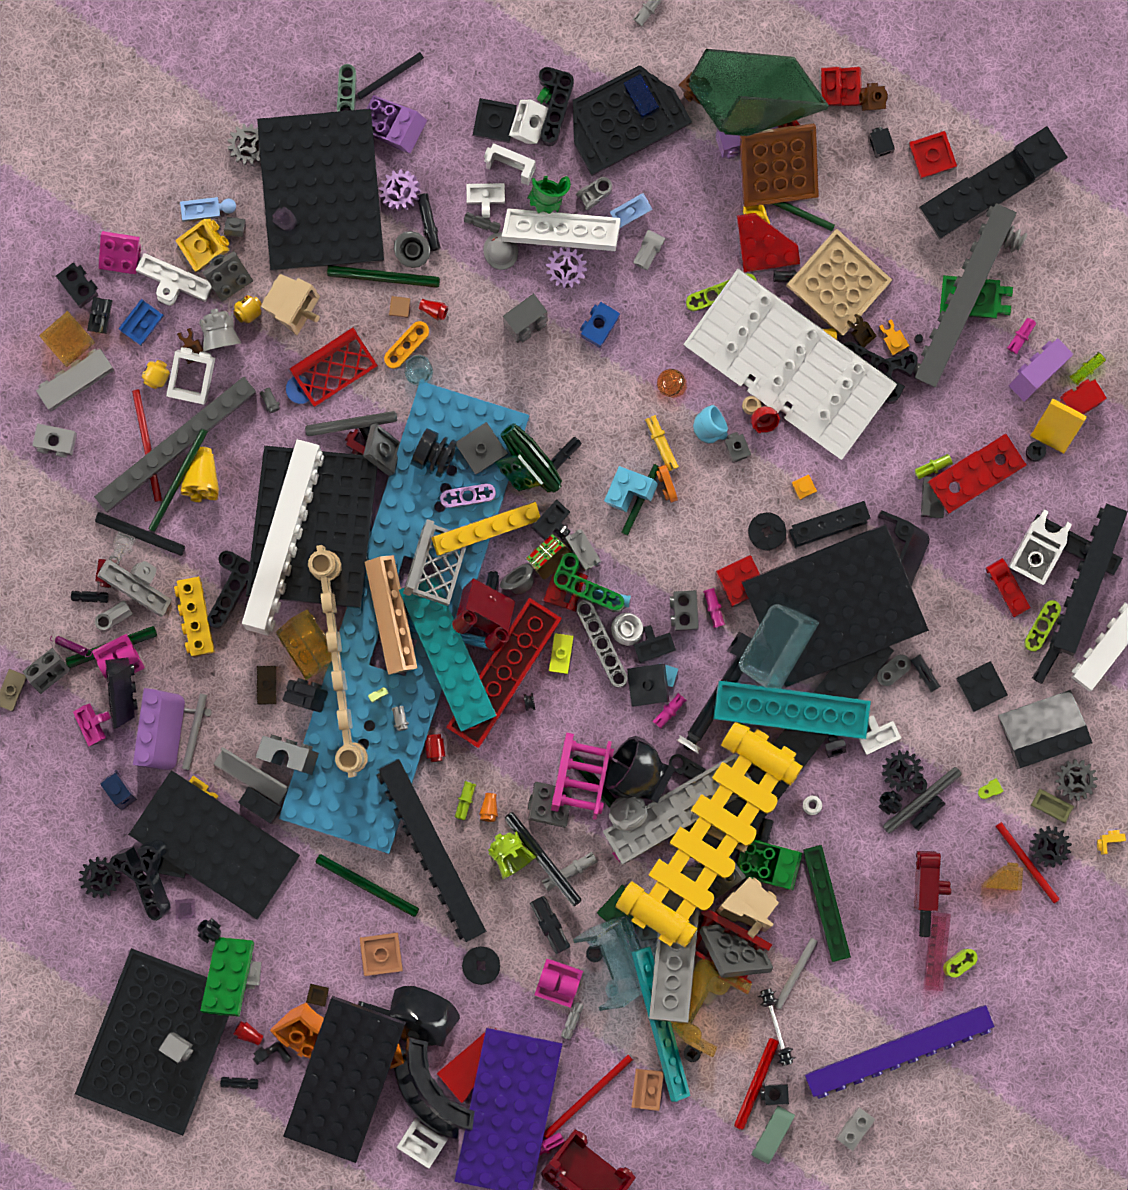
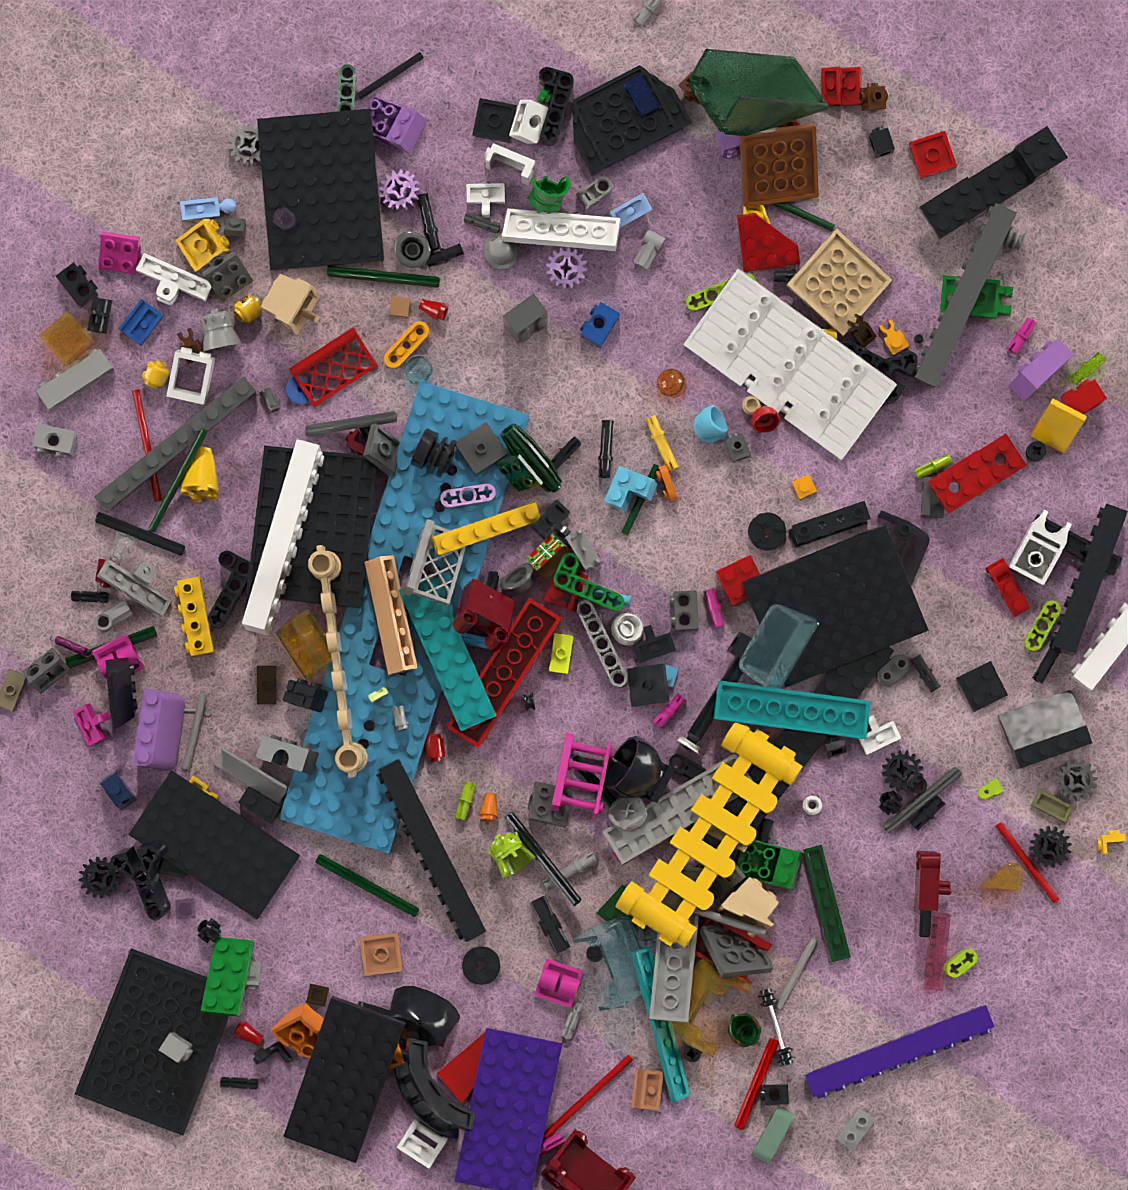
none -> black pin [427,243,464,268]
none -> black pin [598,420,614,478]
none -> light grey bar [693,907,766,937]
none -> dark green hair [728,1013,762,1047]

